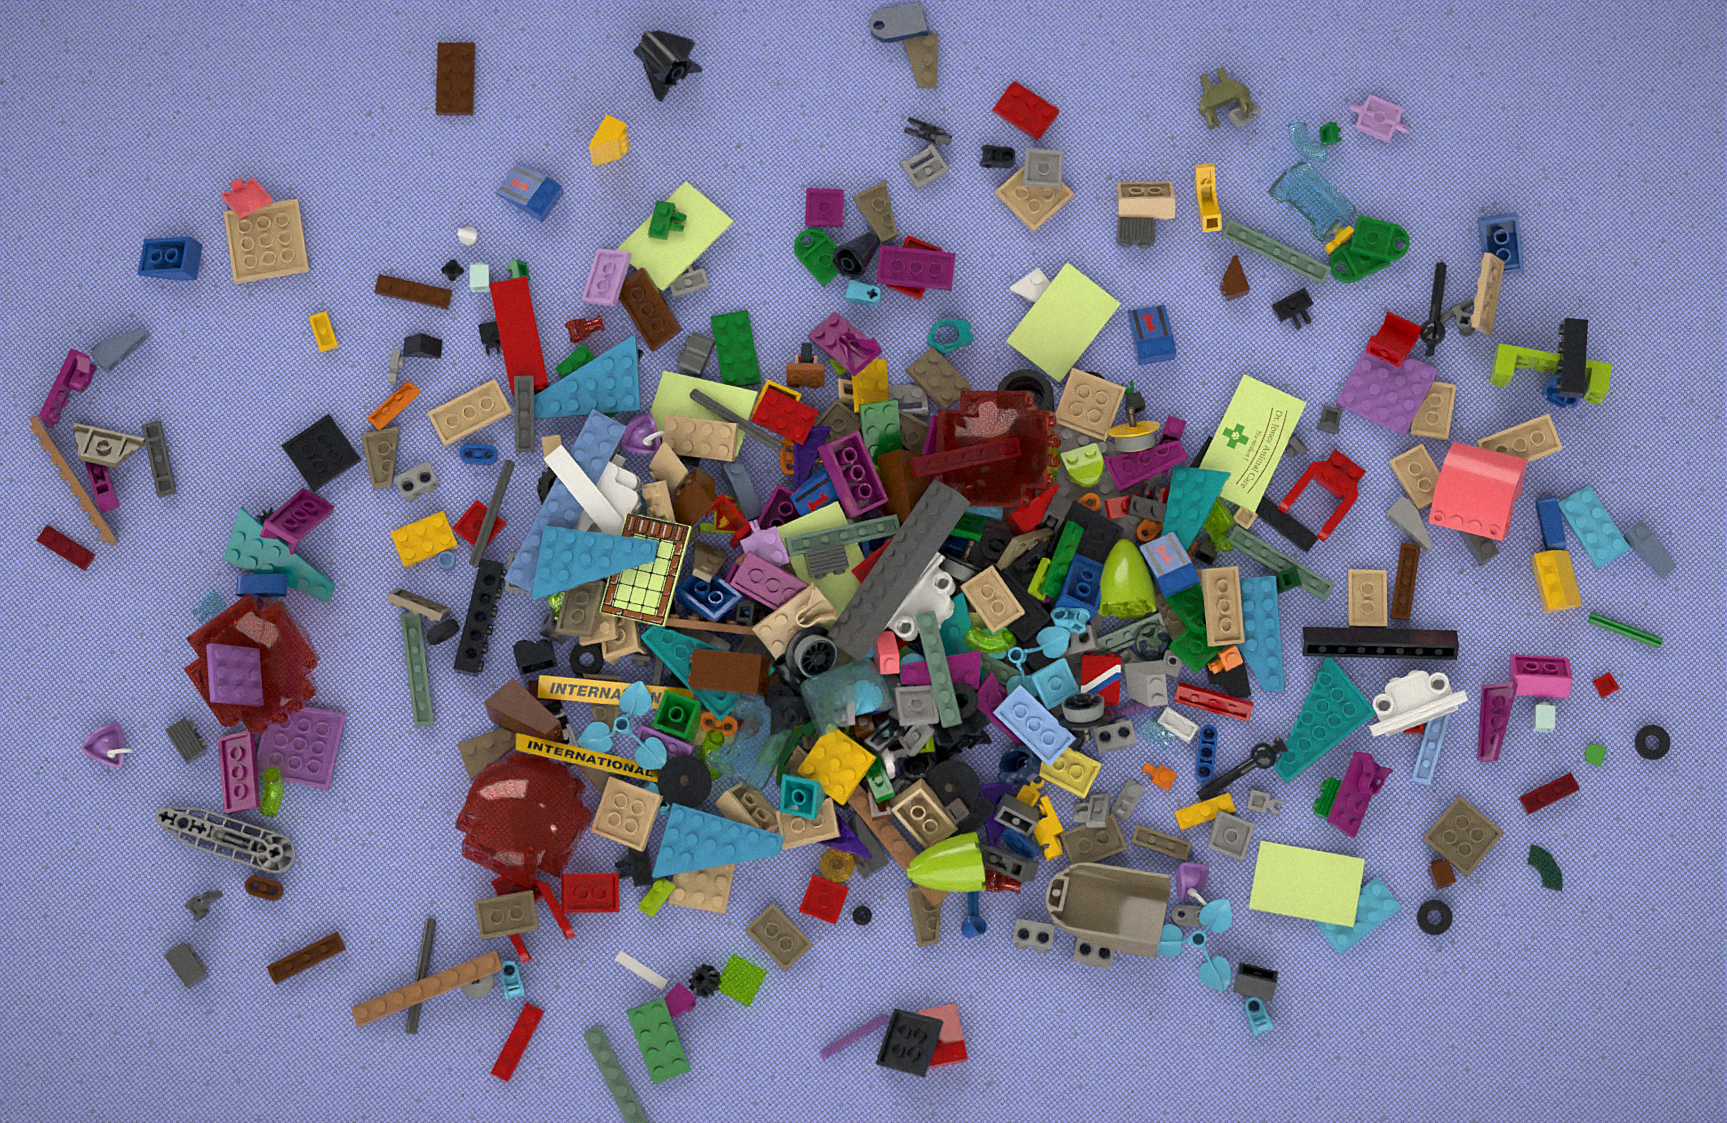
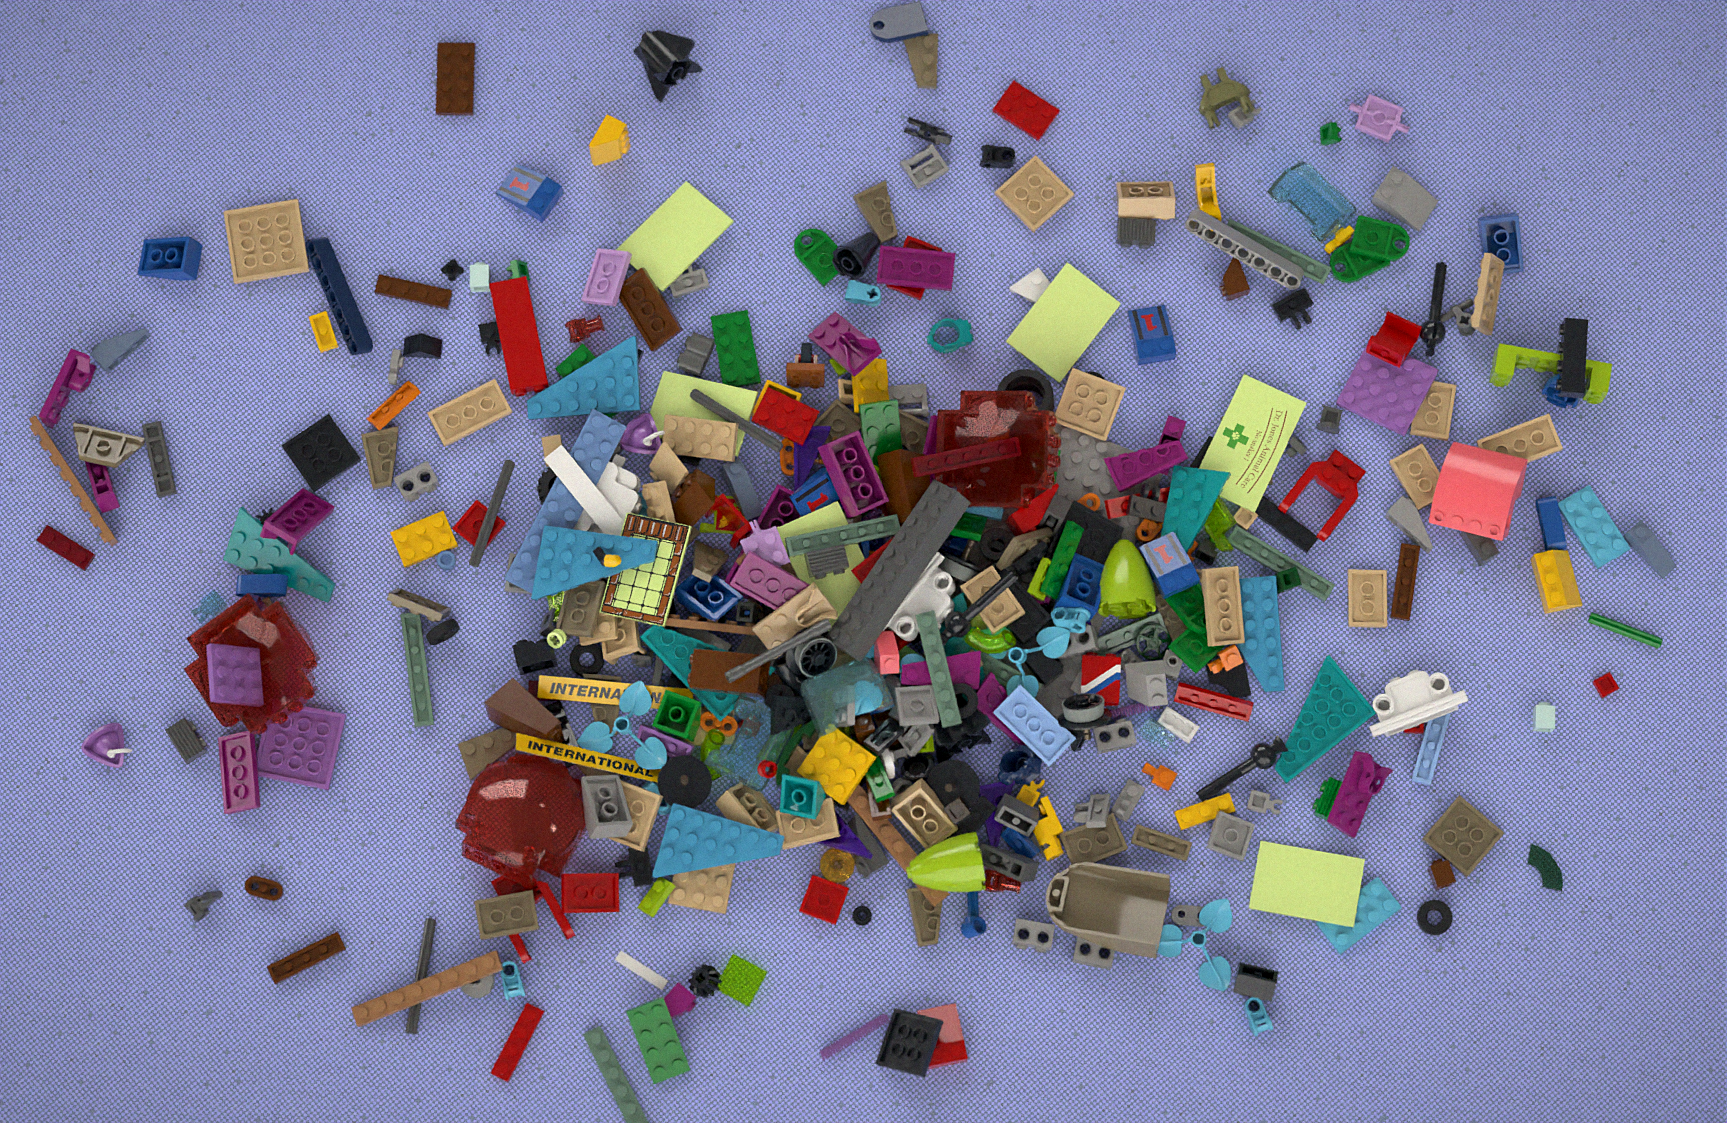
light grey beam [156,808,296,874] -> none
dark grey brick [164,942,208,989] -> none
coral piece [221,178,273,218] -> none
clear neon green cylinder [258,766,284,818] -> none
black brick [453,559,507,678] -> none
white plate [458,227,478,246] -> none
blue plate [459,444,498,465] -> none
dark grey plate [514,376,535,452] -> none
green hinge [648,201,687,240] -> none
dark tan plate [745,903,814,973] -> none
magenta plate [805,188,844,227] -> none
dark tan plate [905,347,972,411] -> none
light grey plate [1023,148,1063,189] -> none
medium azure plate [1029,658,1080,711] -> none
light yellow plate [1039,747,1102,799] -> none
lime slope [1060,443,1104,487] -> none
piece [1107,407,1160,452] -> none
pearl dark grey piece [1121,380,1146,416] -> none
medium lavender hat [1176,862,1209,906] -> none
blue beam [1194,724,1218,783] -> none
clear light blue cylinder [1288,122,1327,162] -> none
black brick [1301,627,1459,660] -> none
magenta wing [1477,682,1518,762] -> none
dark pink slope [1509,654,1572,699] -> none
dark red plate [1518,772,1580,816] -> none
bright green tile [1584,744,1607,767] -> none
black tyre [1635,725,1670,760] -> none
none -> dark blue beam [305,237,373,355]
none -> yellowish green bush [547,629,567,648]
none -> light grey slope [581,775,633,839]
none -> arm [593,546,621,567]
none -> dark grey piece [724,619,832,683]
none -> red bush [757,760,777,778]
none -> black piece [940,570,1018,646]
none -> light grey beam [1185,209,1304,289]
none -> light grey slope [1371,166,1439,232]

